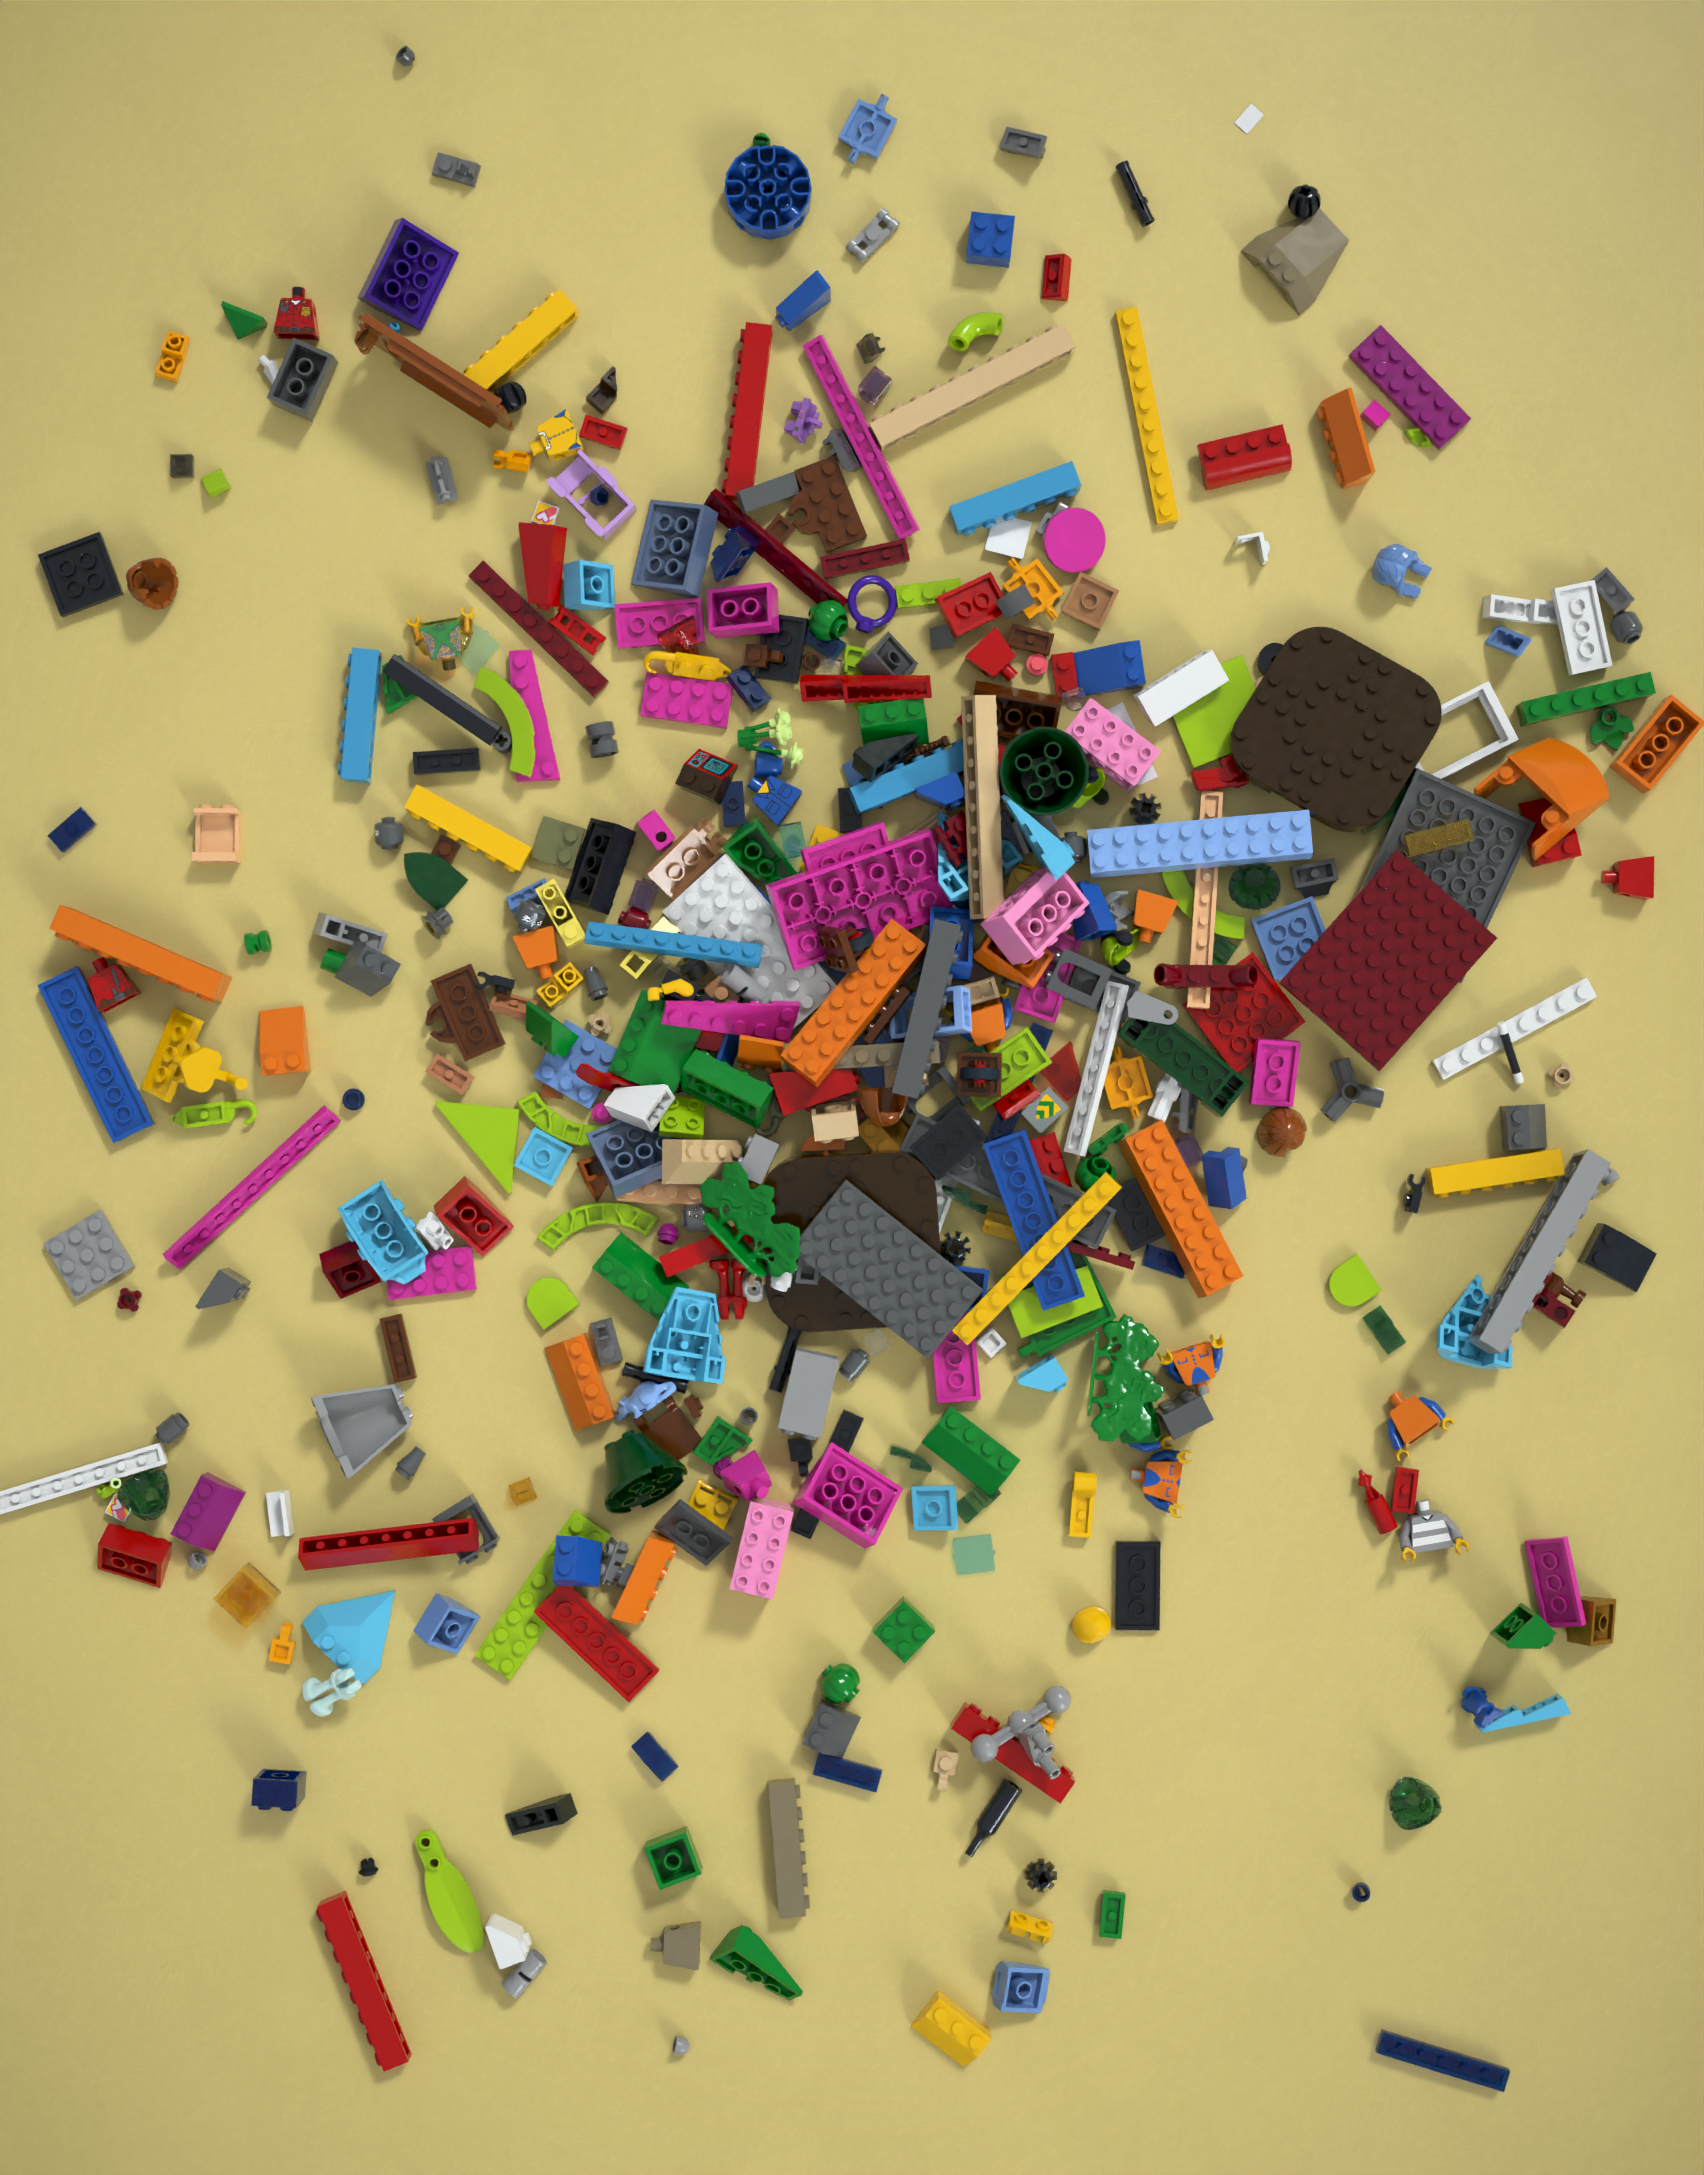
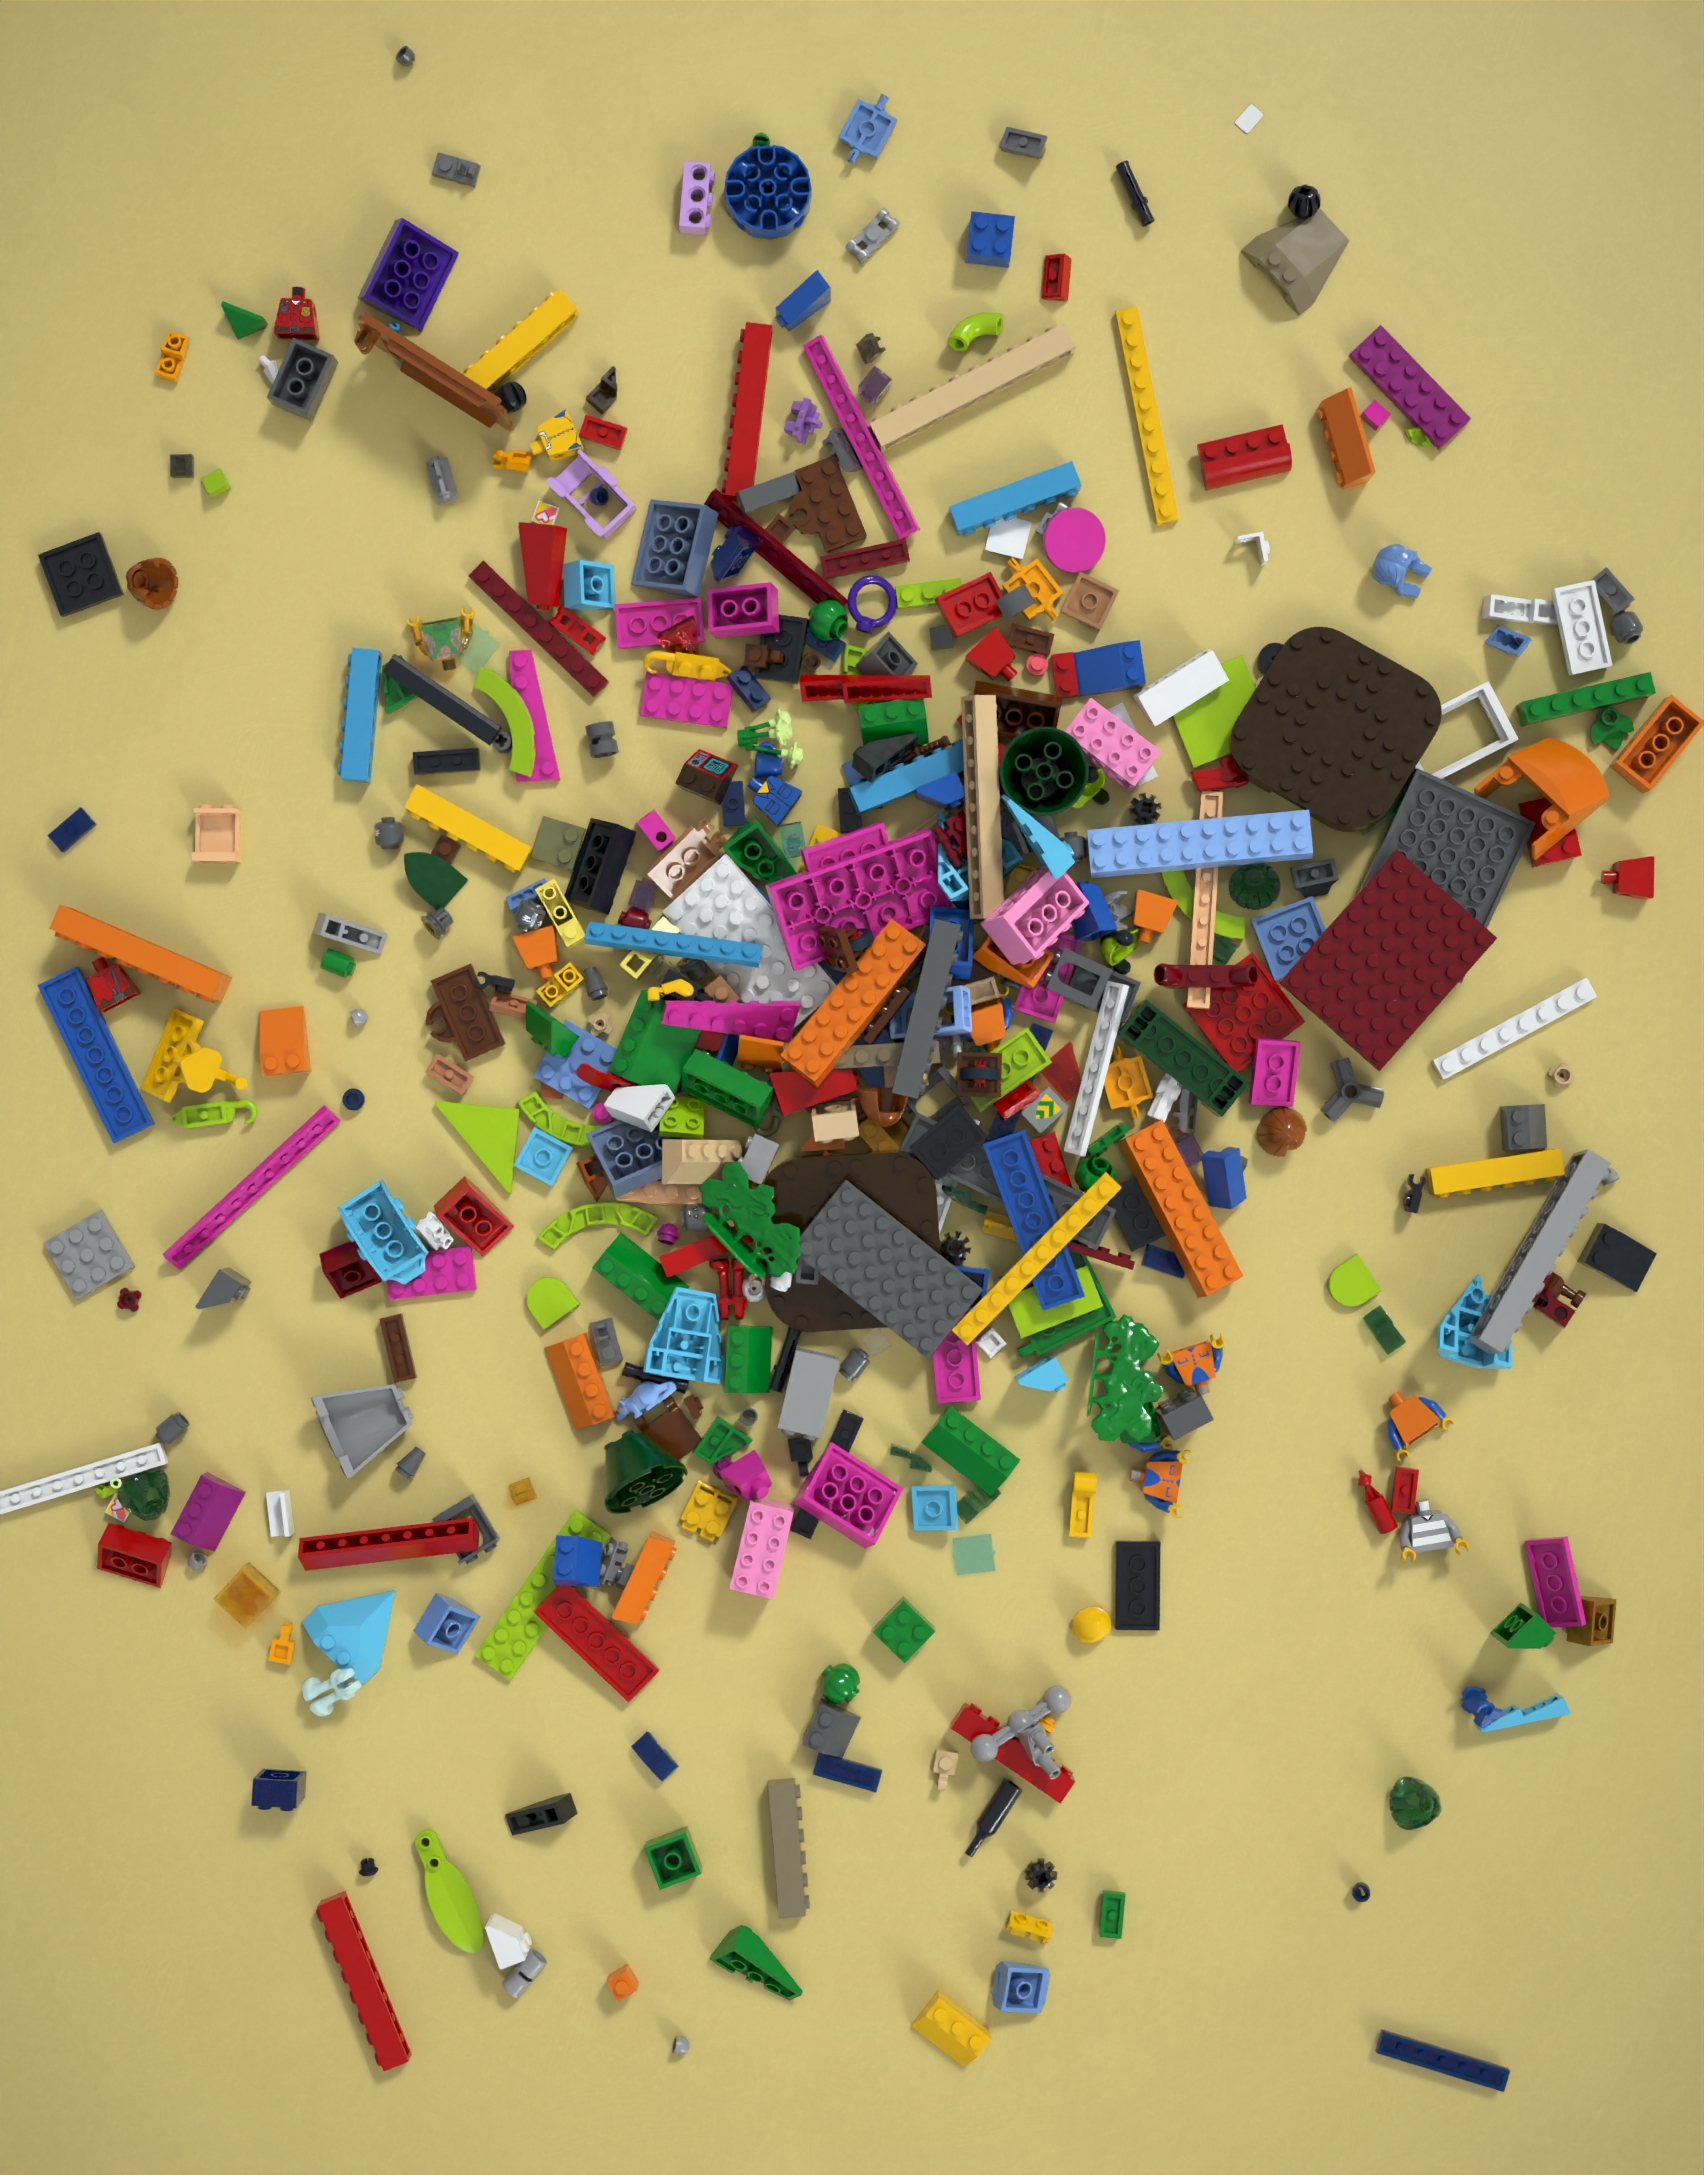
green wheel [244,930,272,955] -> none
dark grey slope [334,939,401,997] -> none
dark tan torso [650,1921,701,1970] -> none
dark grey plate [654,1499,733,1566] -> none
light grey pin [720,963,768,1003] -> none
clear tile [819,657,845,675] -> none
clear tile [1061,687,1087,711] -> none
light grey piece [1127,991,1178,1025] -> none
clear yellow plate [1403,819,1474,857] -> none
black bar [1496,1021,1524,1084] -> none
none -> light grey hinge [350,1009,368,1028]
none -> orange brick [607,1963,639,2002]
none -> lavender brick [679,161,715,235]
none -> green slope [724,1325,773,1394]
none -> white bar [950,1034,964,1058]

